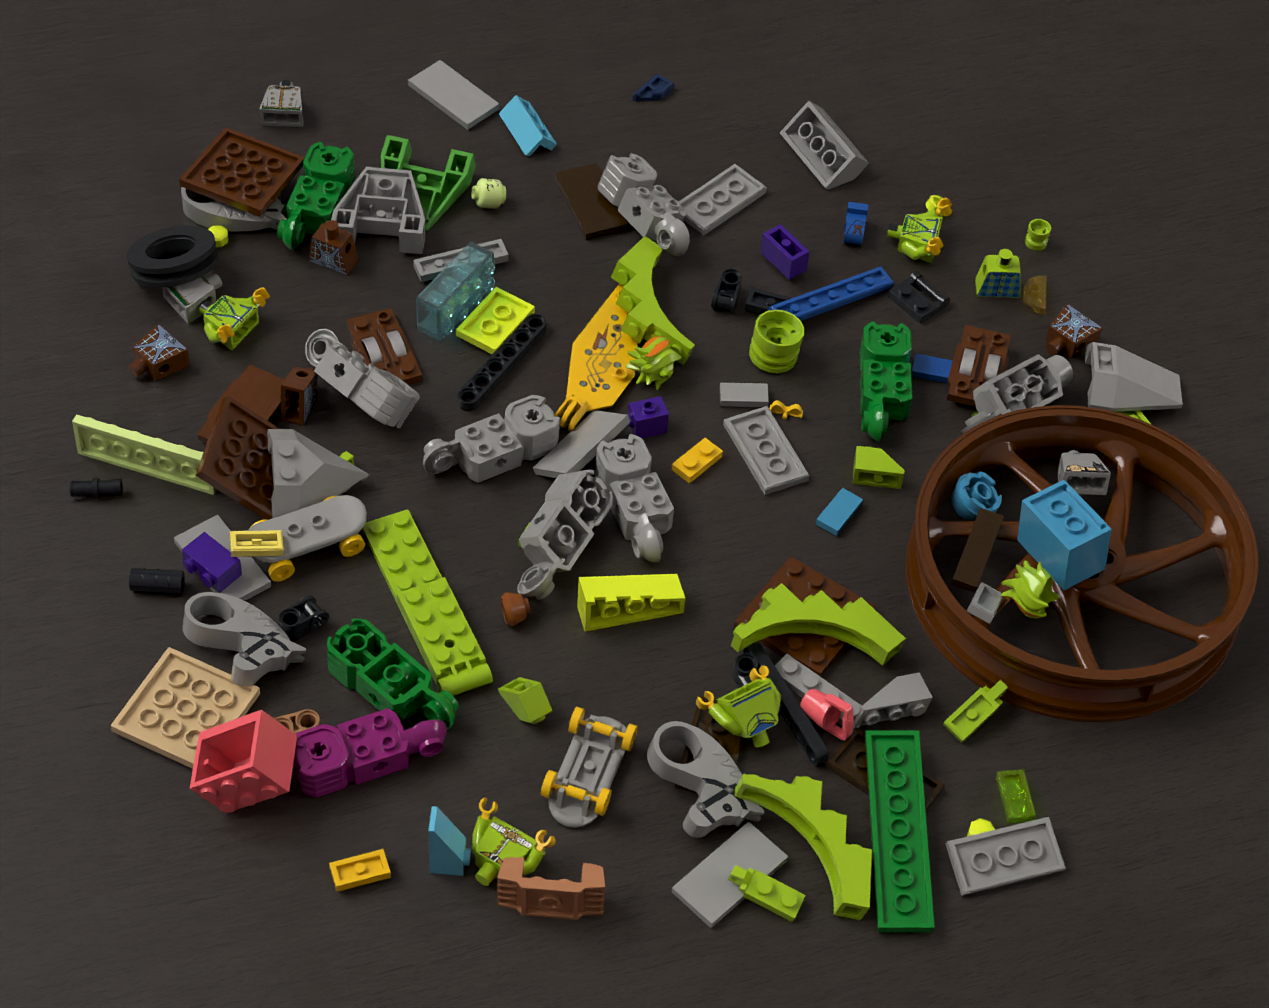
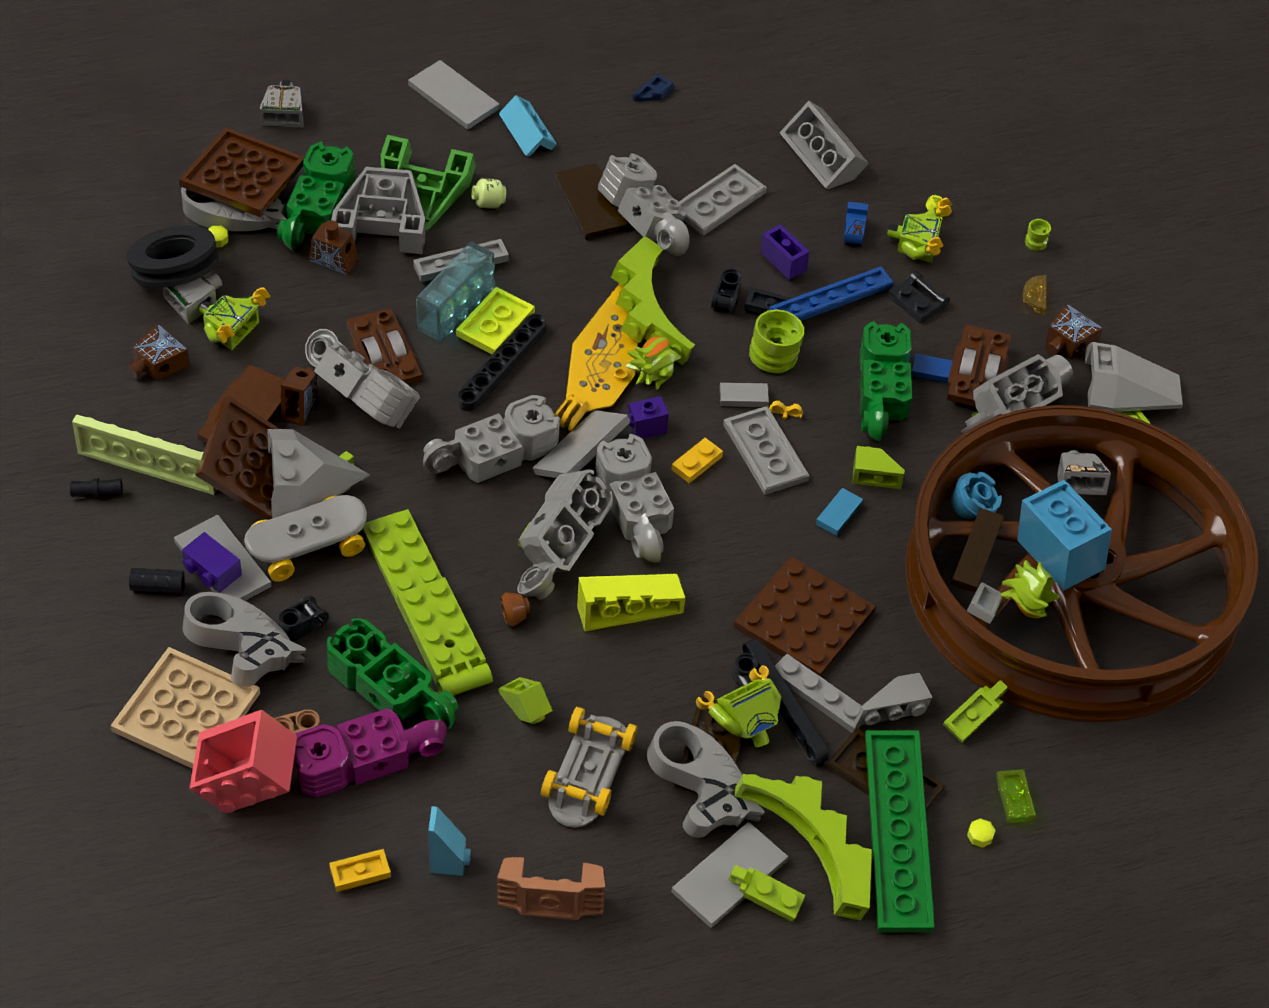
light yellow tile [229,530,284,557] -> none
lime torso [472,798,556,886] -> none
lime arch [731,583,906,666] -> none
coral piece [800,689,854,740] -> none
light grey tile [945,817,1066,896] -> none
torso [975,249,1021,298] -> none

